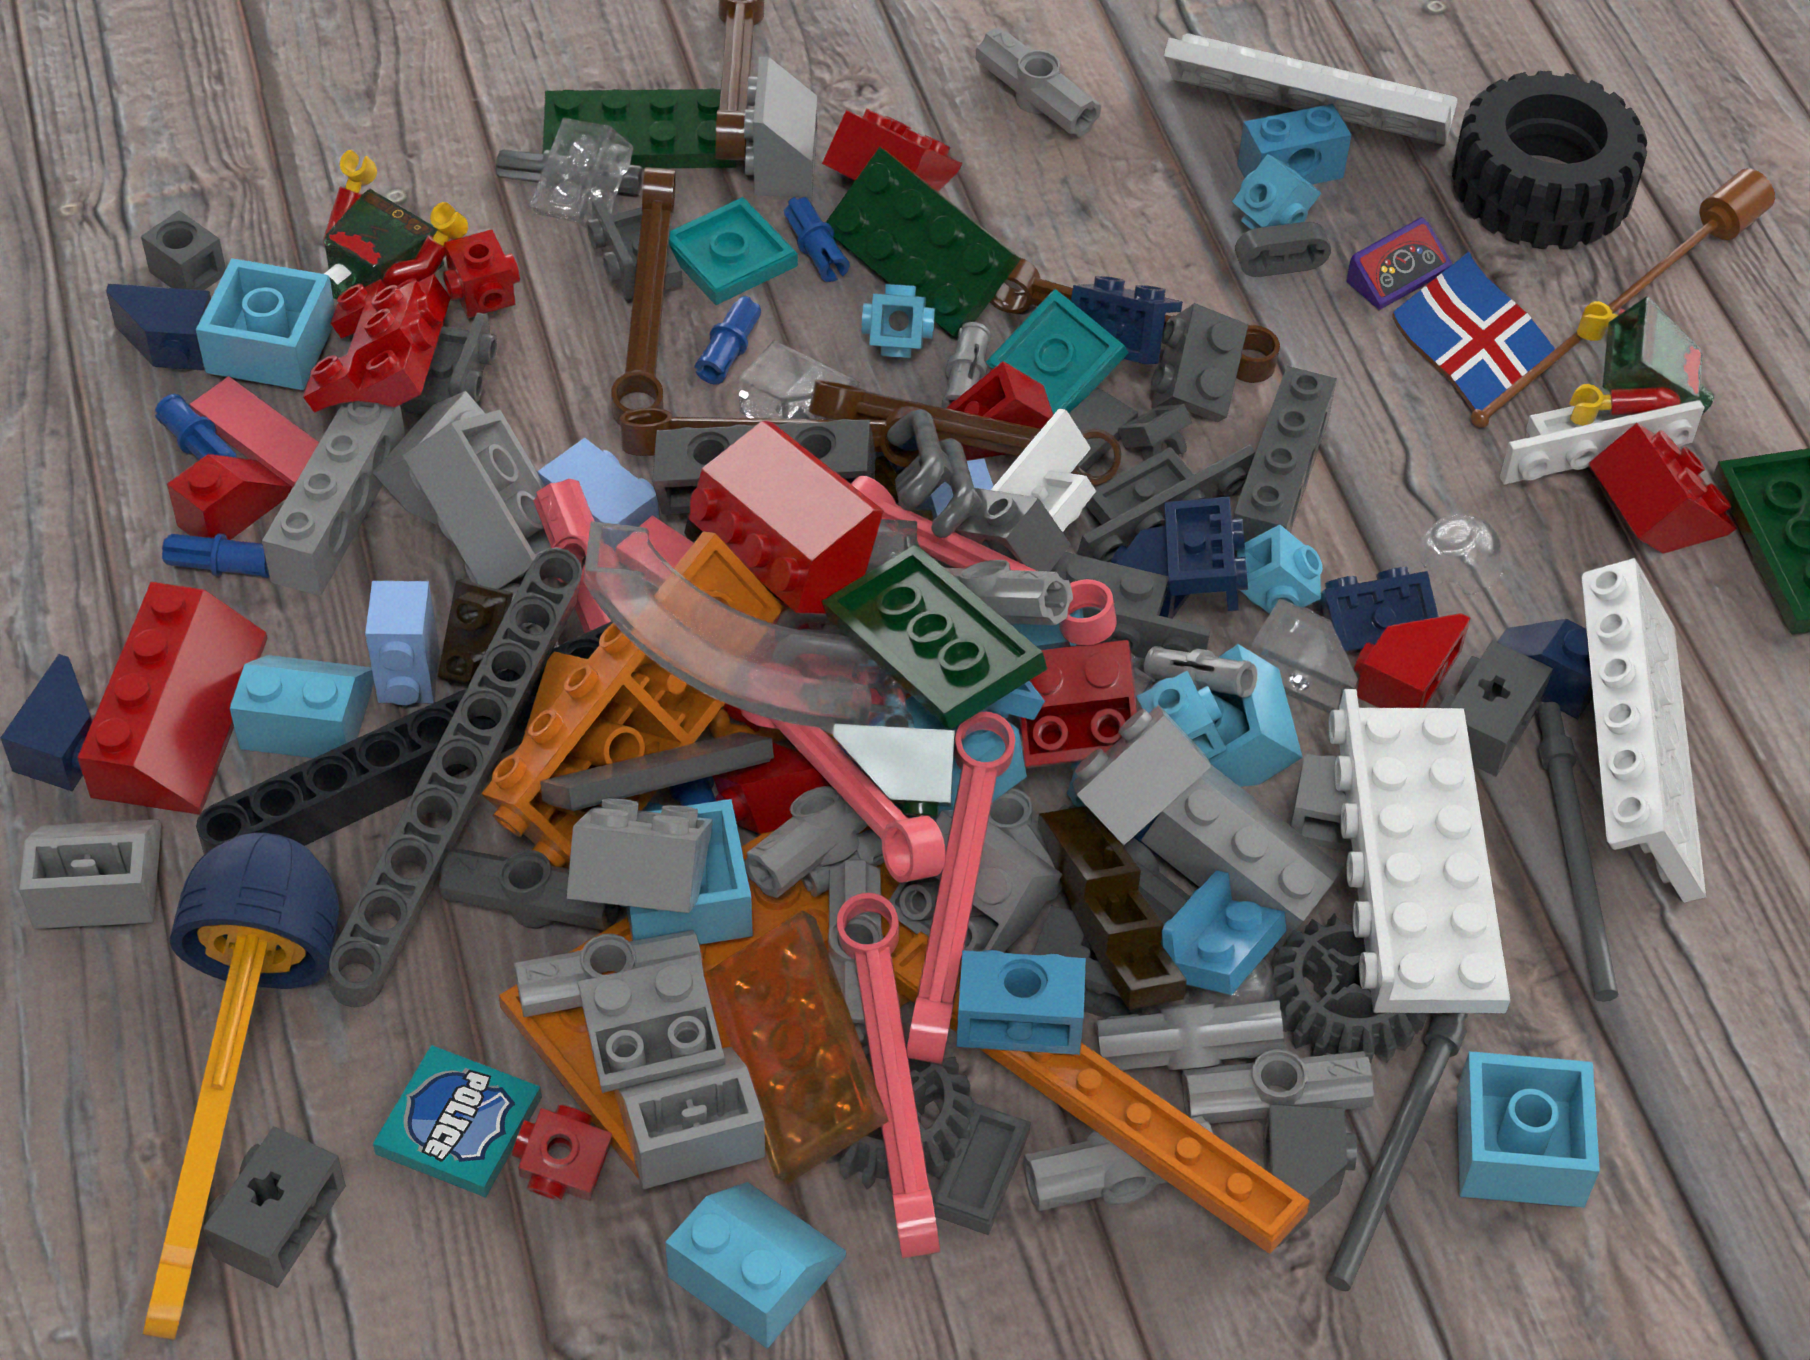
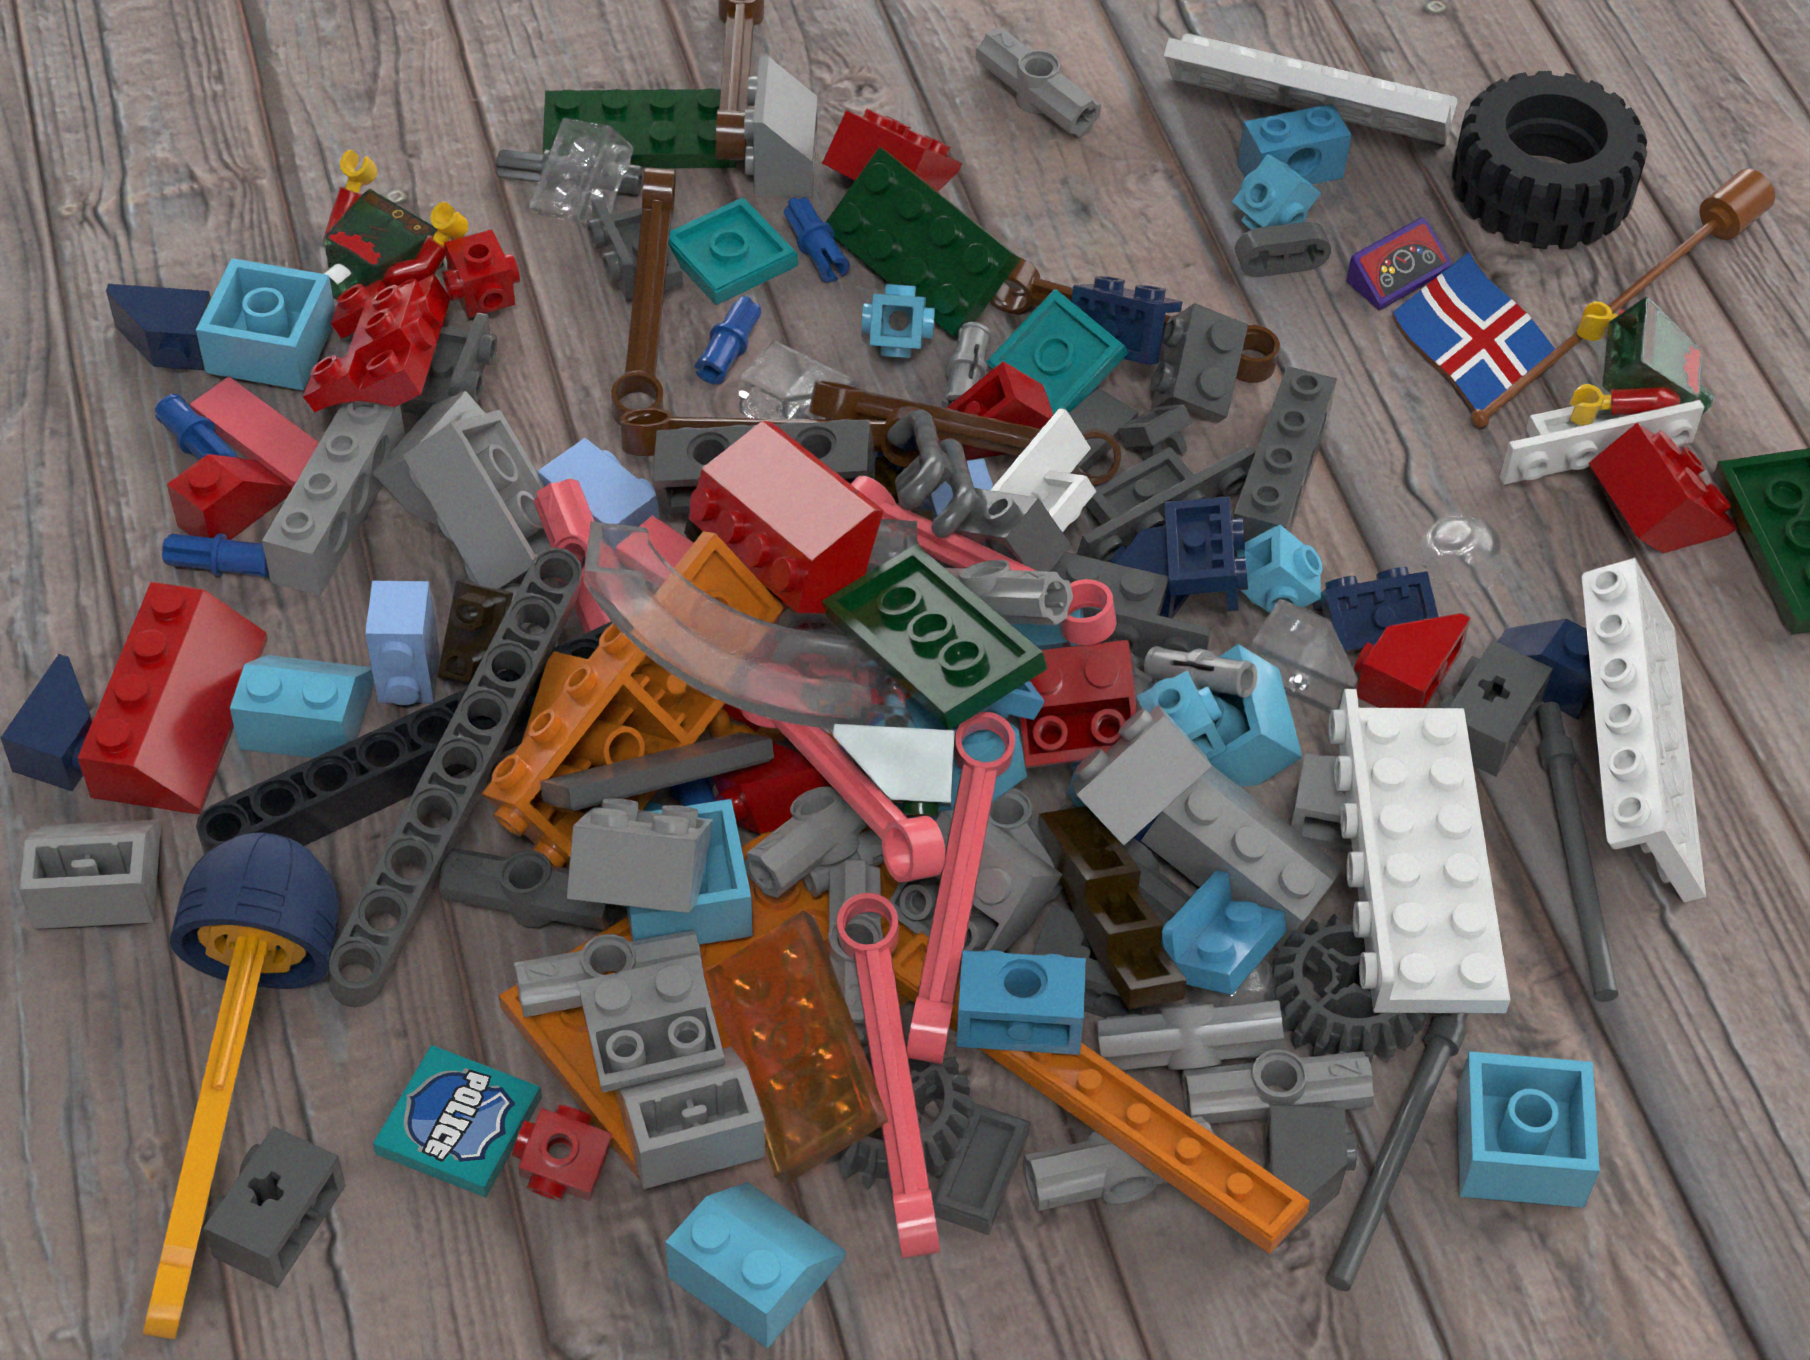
dark grey brick [141,210,226,290] -> none

